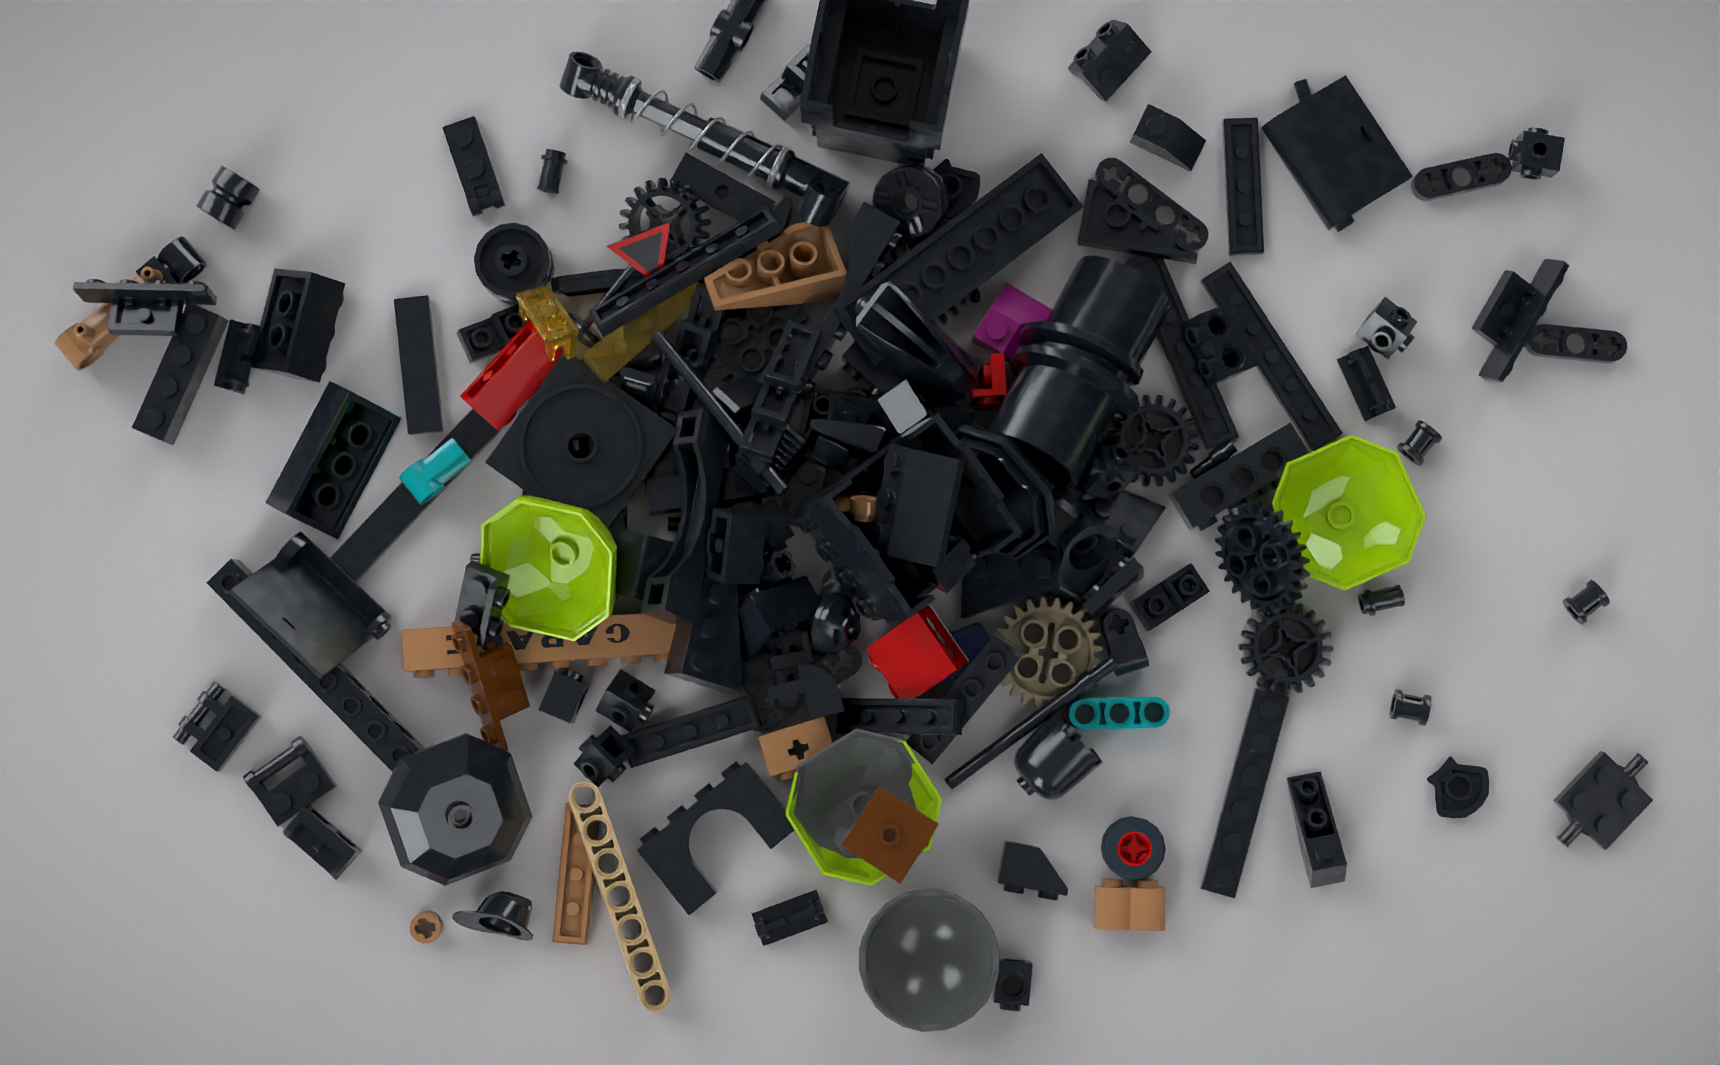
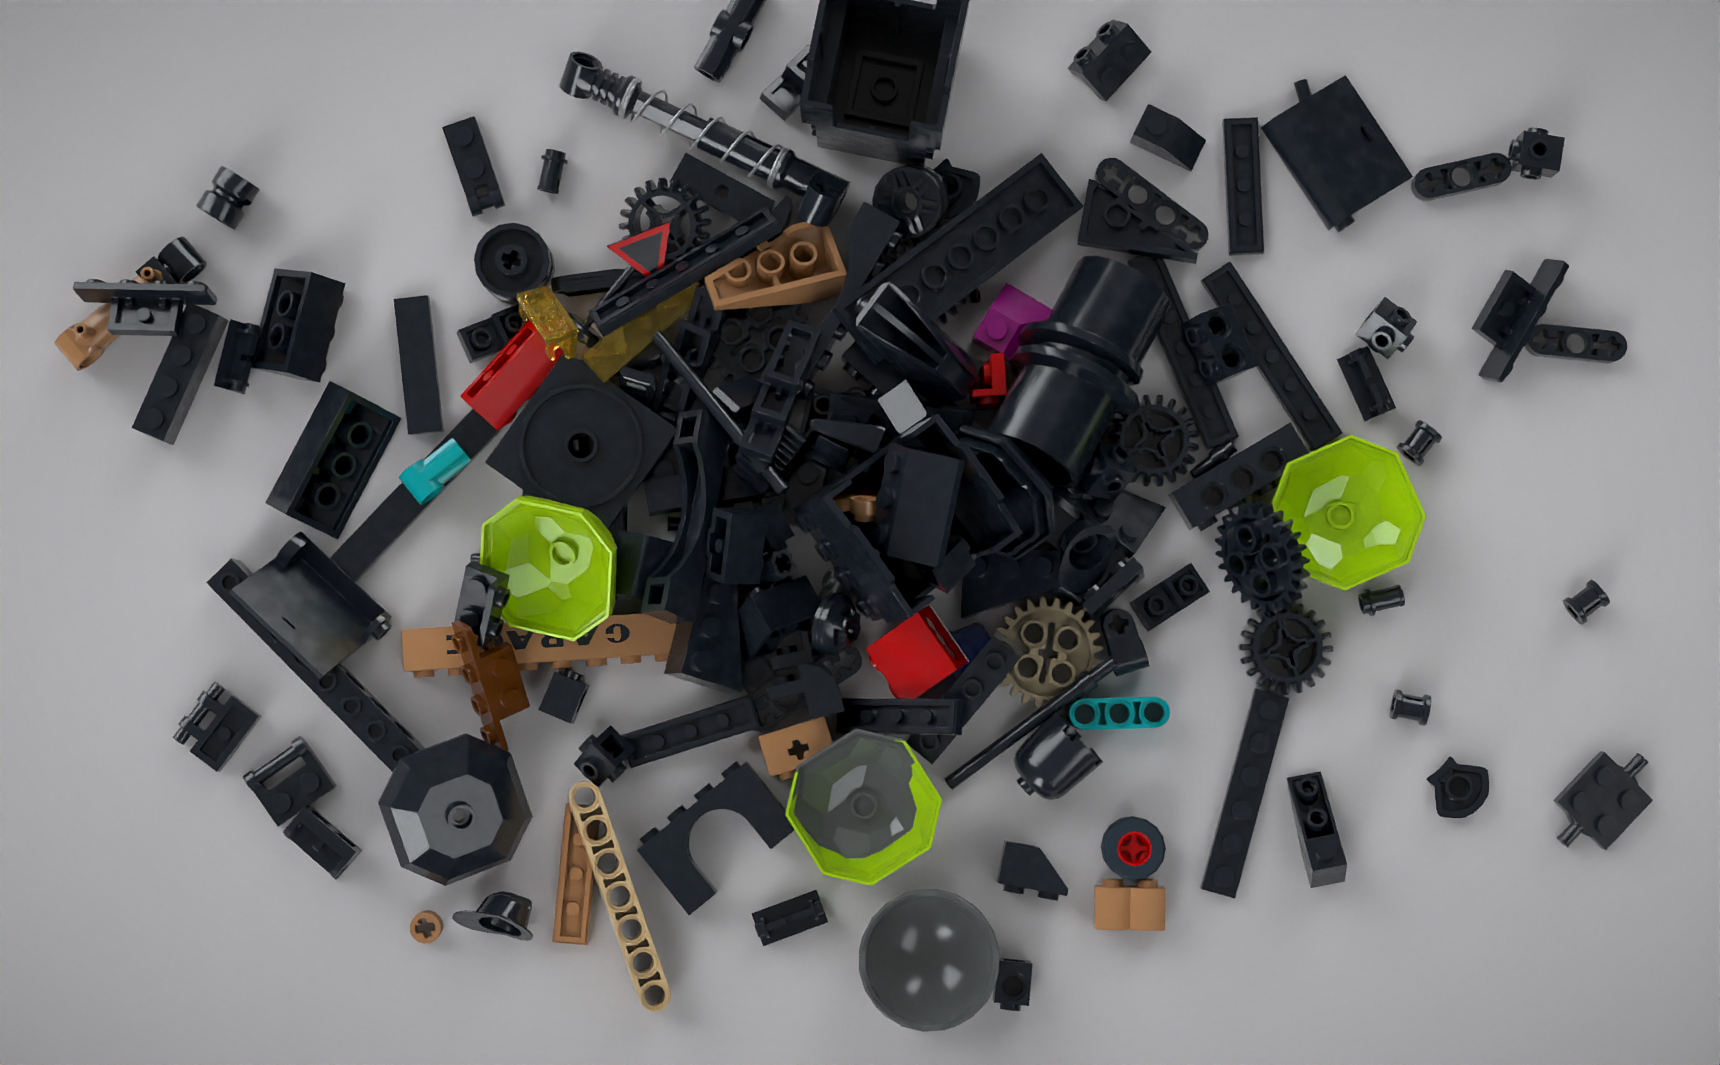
black brick [595,669,656,733] -> none
reddish brown plate [841,785,939,884] -> none

